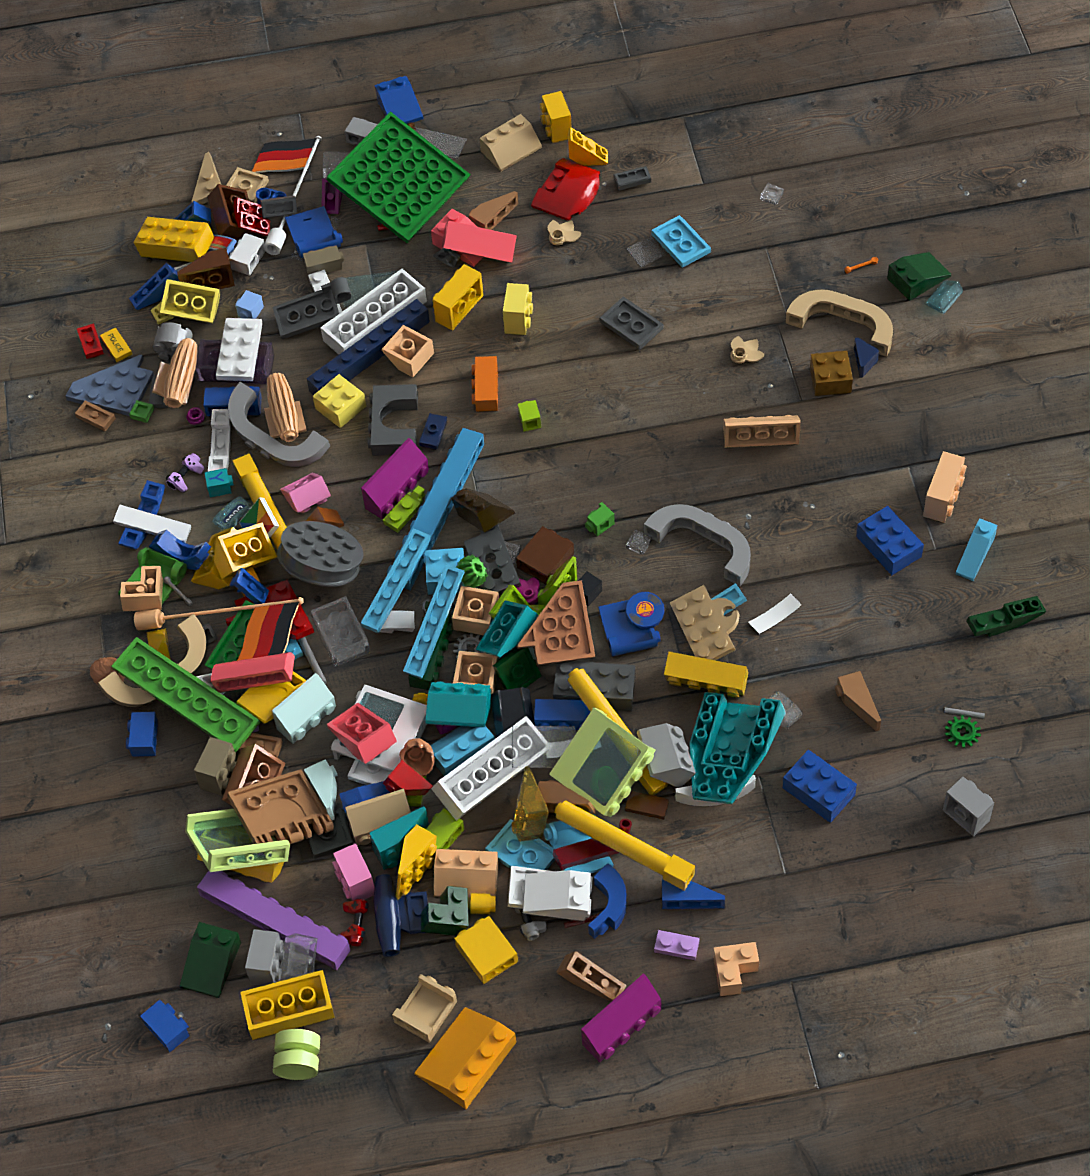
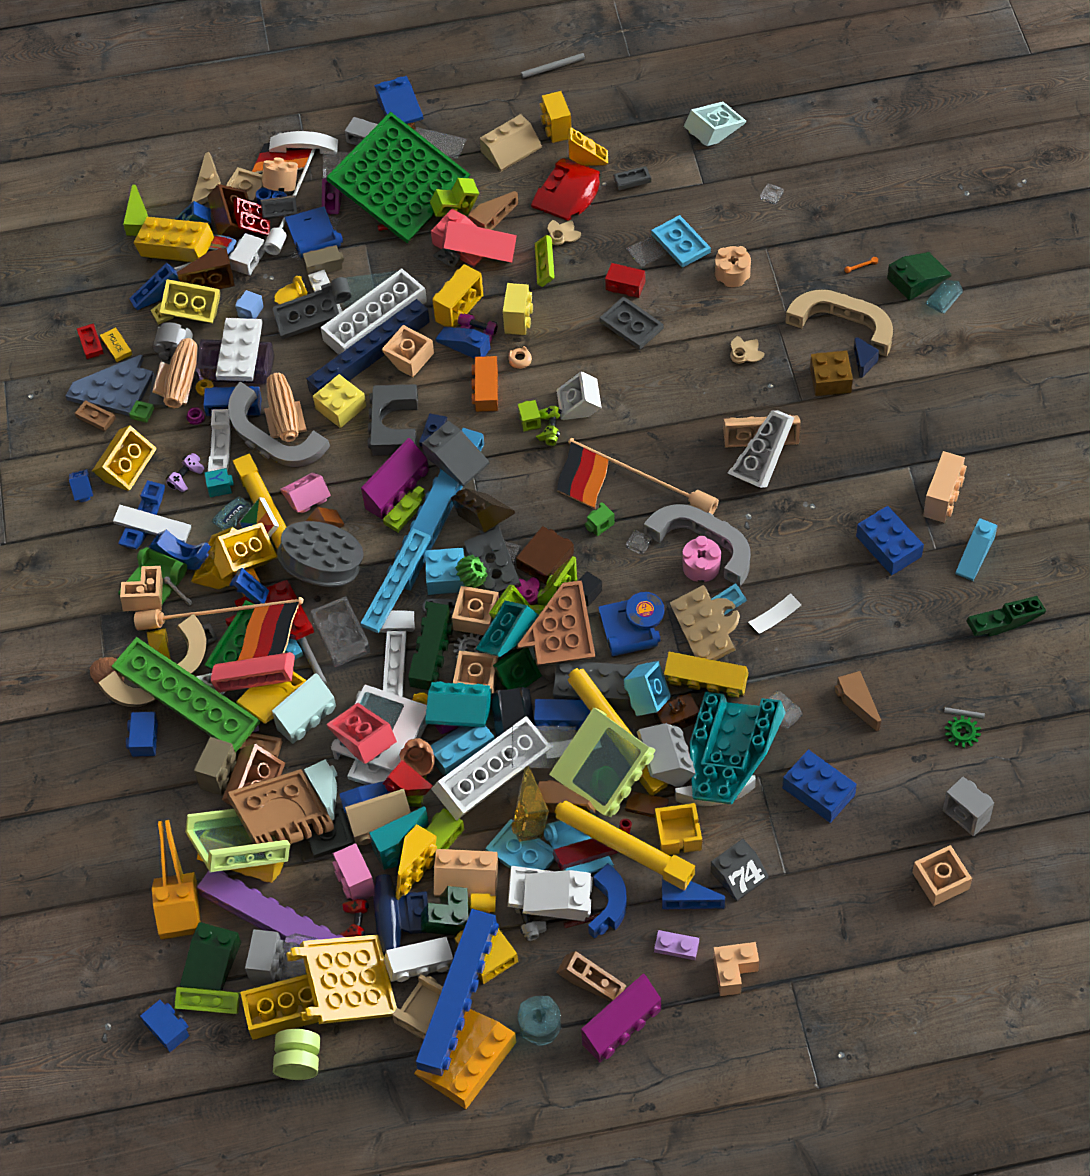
medium azure plate [403,564,465,679] -> none
none -> blue slope [69,469,93,502]
none -> yellow slope [92,425,157,491]
none -> lime slope [123,185,148,236]
none -> light orange slope [152,820,201,939]
none -> lime plate [174,987,240,1014]
none -> yellow plate [196,379,214,396]
none -> light nougat brick [262,158,298,191]
none -> white slope [269,131,338,154]
none -> yellow piece [275,276,308,304]
none -> yellow plate [286,935,397,1024]
none -> white plate [382,631,407,702]
none -> white brick [384,937,453,982]
none -> blue brick [416,909,499,1076]
none -> dark grey slope [422,421,490,487]
none -> lime brick [430,178,479,217]
none -> blue slope [435,327,490,359]
none -> magenta piece [458,313,498,342]
none -> light nougat piece [508,346,532,369]
none -> clear light blue brick [518,996,561,1045]
none -> light grey bar [521,53,585,78]
none -> lime plate [534,235,554,287]
none -> lime piece [536,406,562,446]
none -> white slope [556,371,602,420]
none -> flag [557,438,719,515]
none -> red brick [605,263,646,298]
none -> medium azure brick [624,661,671,716]
none -> reddish brown brick [654,693,699,729]
none -> yellow piece [655,803,702,855]
none -> bright pink brick [682,536,721,582]
none -> light aqua slope [684,102,746,146]
none -> dark grey slope [711,839,769,901]
none -> light nougat brick [715,246,751,287]
none -> white wedge [728,410,795,488]
none -> light nougat brick [912,845,972,906]

